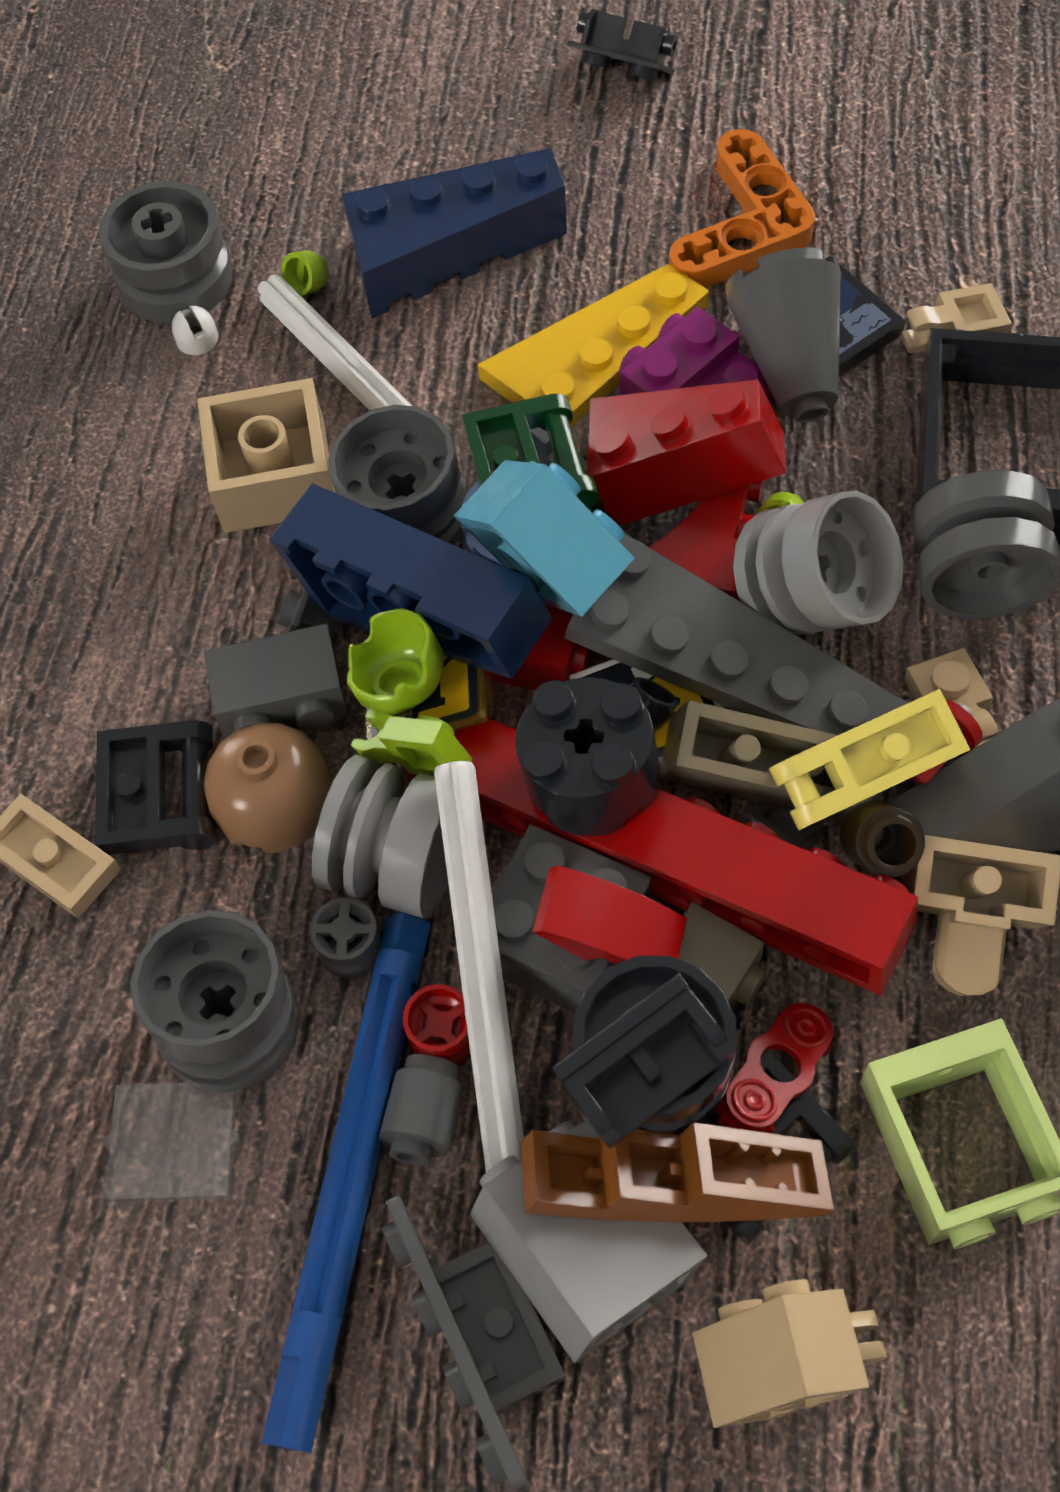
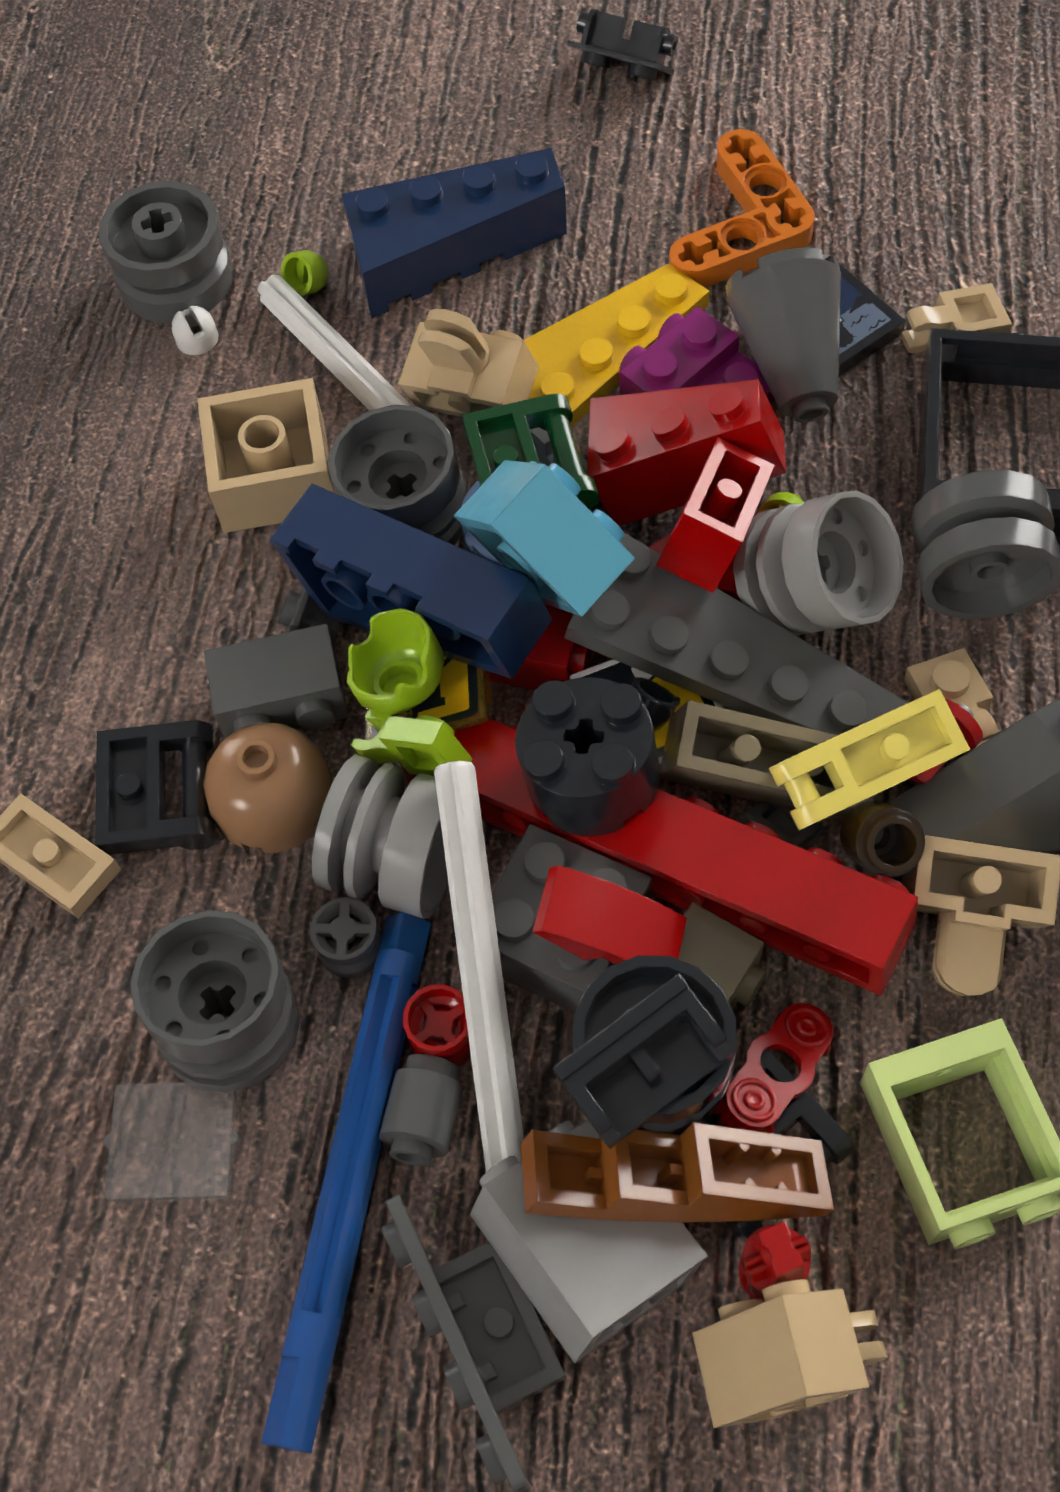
none -> tan brick [398,309,539,417]
none -> red brick [656,437,775,593]
none -> red hinge [738,1222,811,1303]

